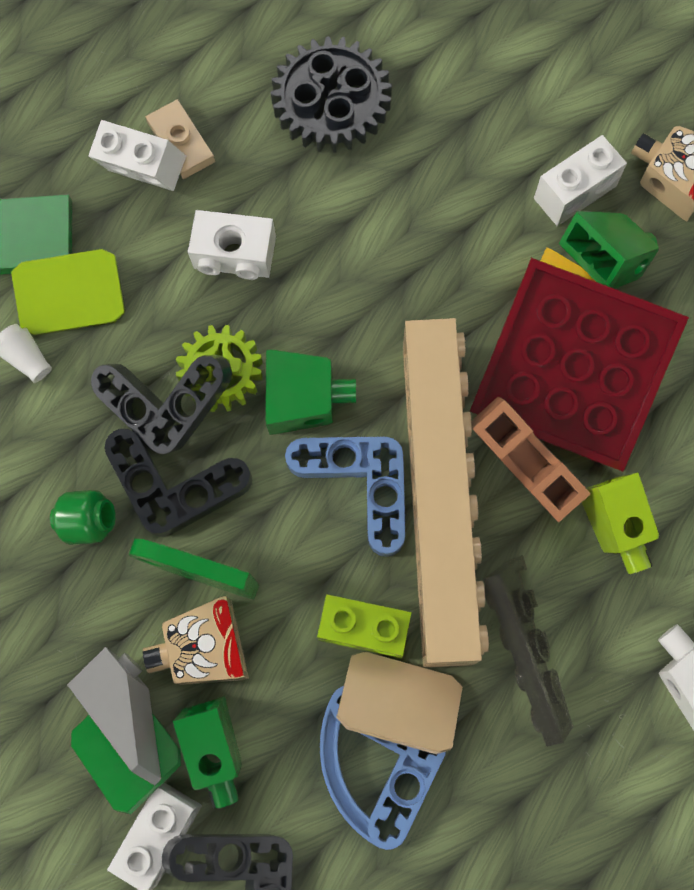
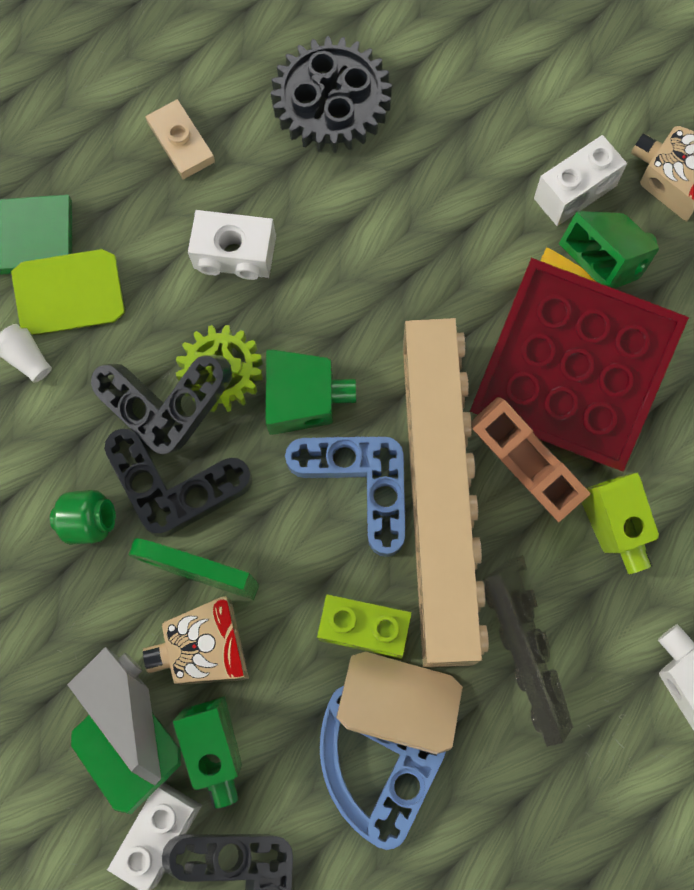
white brick [88,120,186,191] -> none

